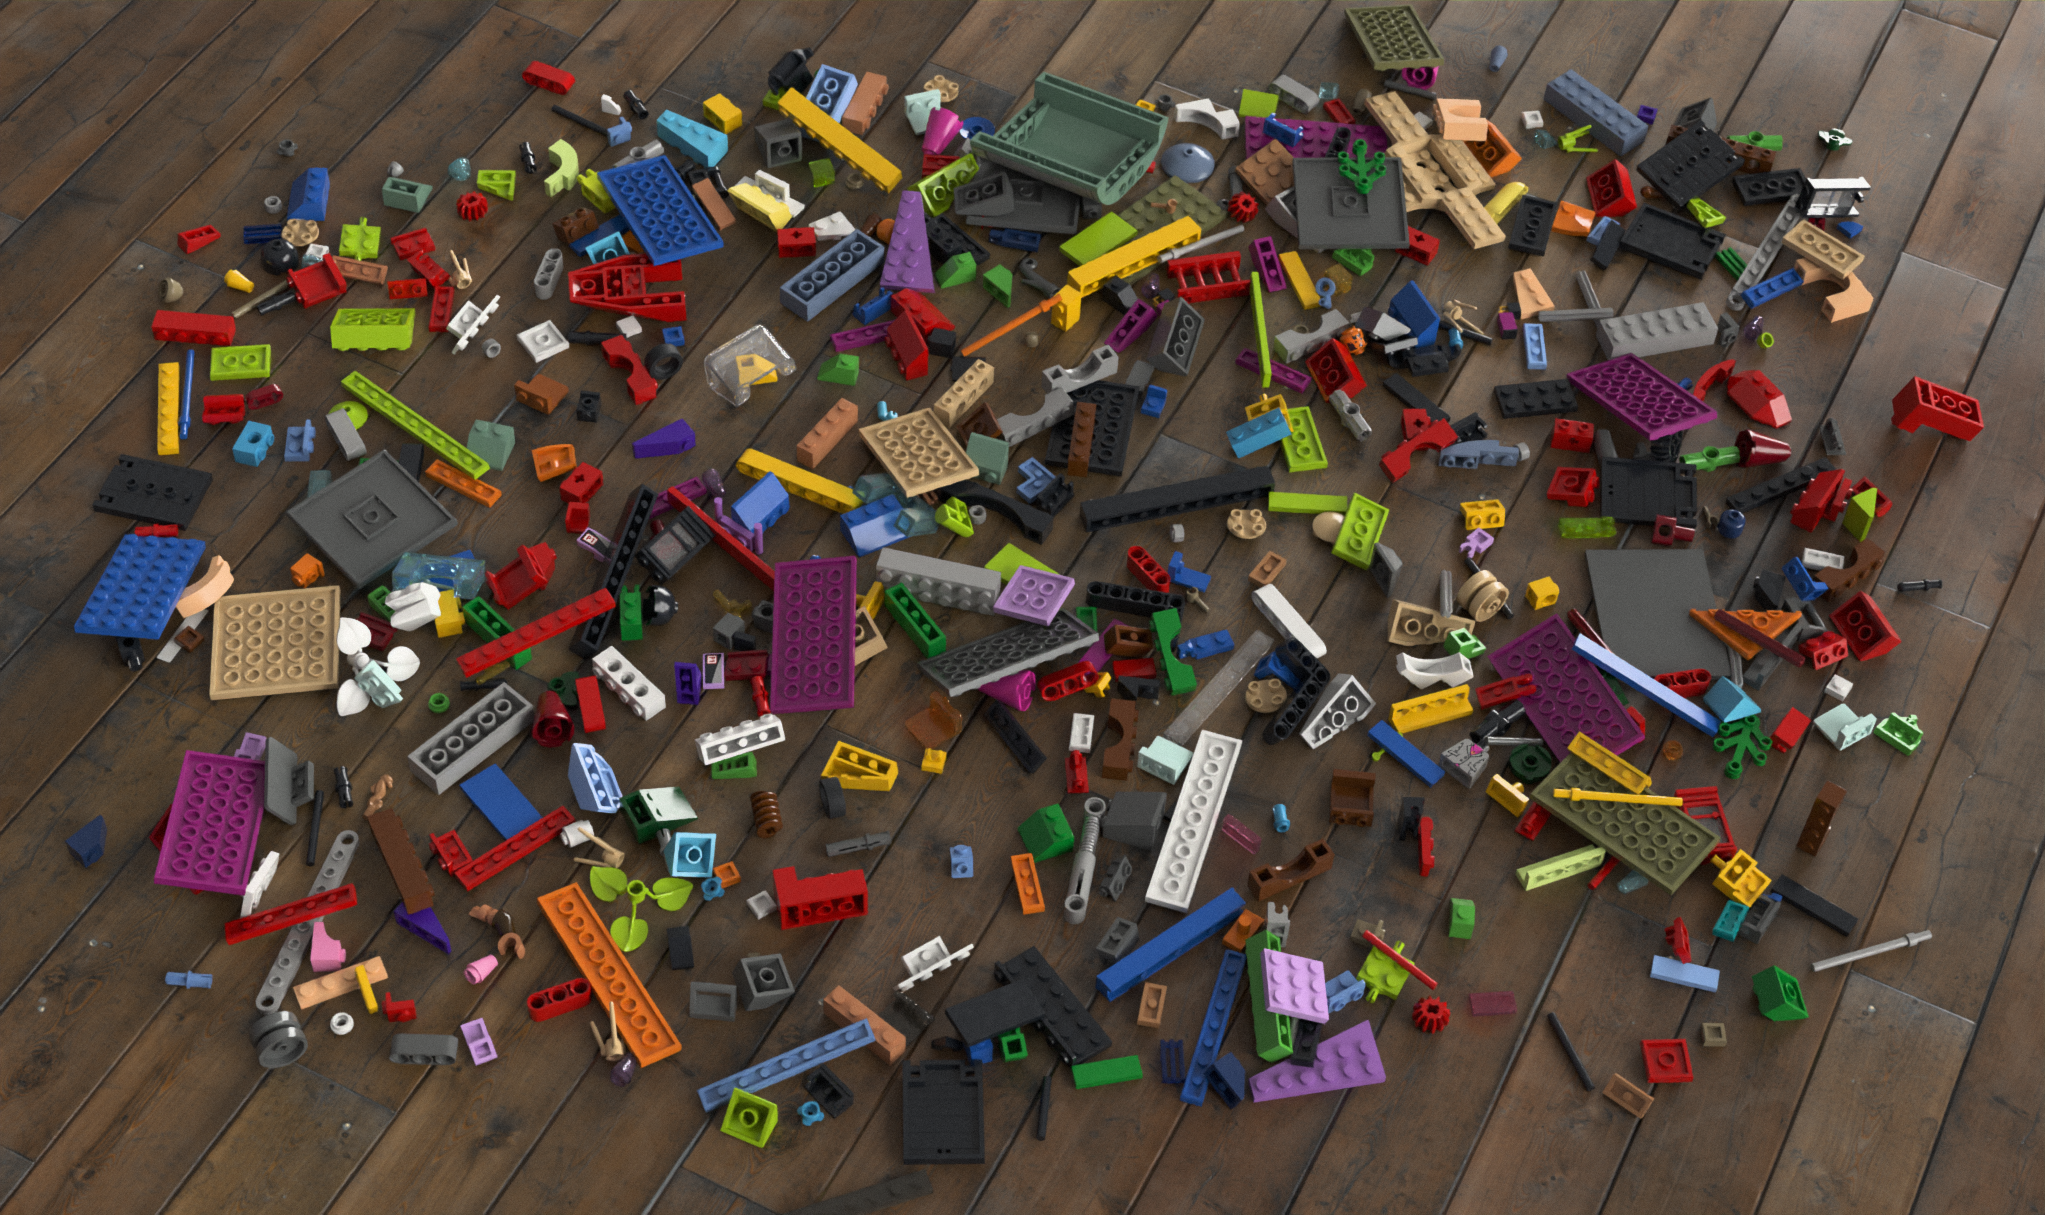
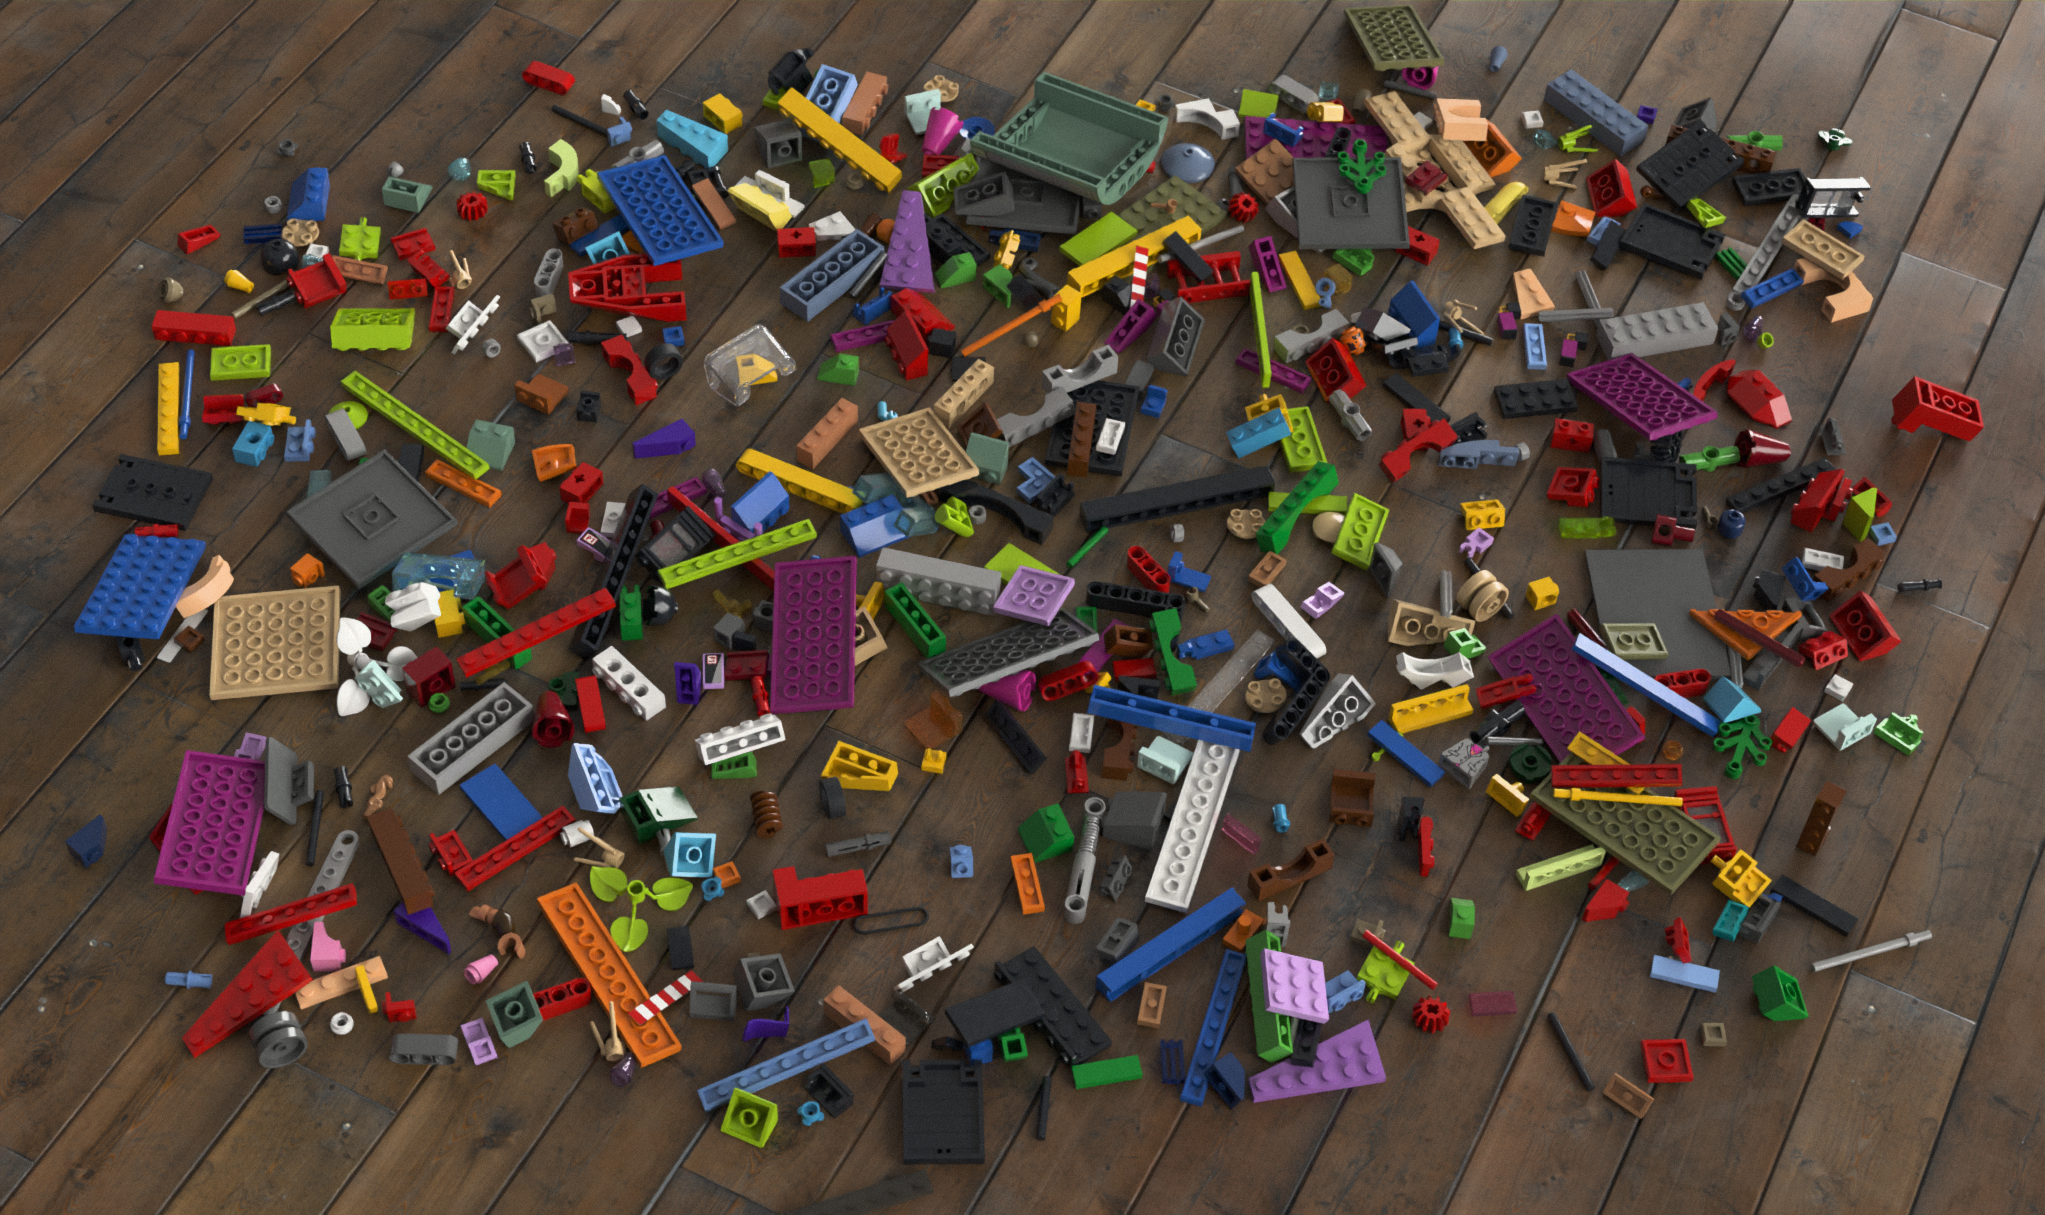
none -> red wing [182,930,313,1058]
none -> yellow plate [236,403,296,426]
none -> dark red brick [402,647,456,708]
none -> sand green slope [486,981,543,1048]
none -> dark tan bracket [529,294,556,324]
none -> tile [553,343,576,366]
none -> white plate [600,502,626,537]
none -> sticker [628,970,703,1025]
none -> lime tile [658,519,817,589]
none -> dark purple piece [742,1006,789,1042]
none -> dark grey bar [849,251,888,298]
none -> black piece [853,907,929,934]
none -> red bracket [879,133,907,163]
none -> yellow hinge [993,230,1020,269]
none -> black hinge [1006,274,1044,310]
none -> green bar [1066,526,1108,568]
none -> blue tile [1087,685,1256,752]
none -> white plate [1096,418,1125,455]
none -> sticker [1130,245,1149,308]
none -> black tile [1162,231,1213,284]
none -> green arch [1255,461,1339,555]
none -> lavender slope [1301,582,1344,619]
none -> yellow brick [1307,102,1343,122]
none -> dark red plate [1405,161,1448,196]
none -> tan plant [1543,159,1587,189]
none -> red tile [1551,764,1682,788]
none -> piece [1559,332,1588,368]
none -> red slope [1582,879,1629,922]
none -> olive tile [1599,623,1669,660]
none -> medium blue plate [1869,522,1897,546]

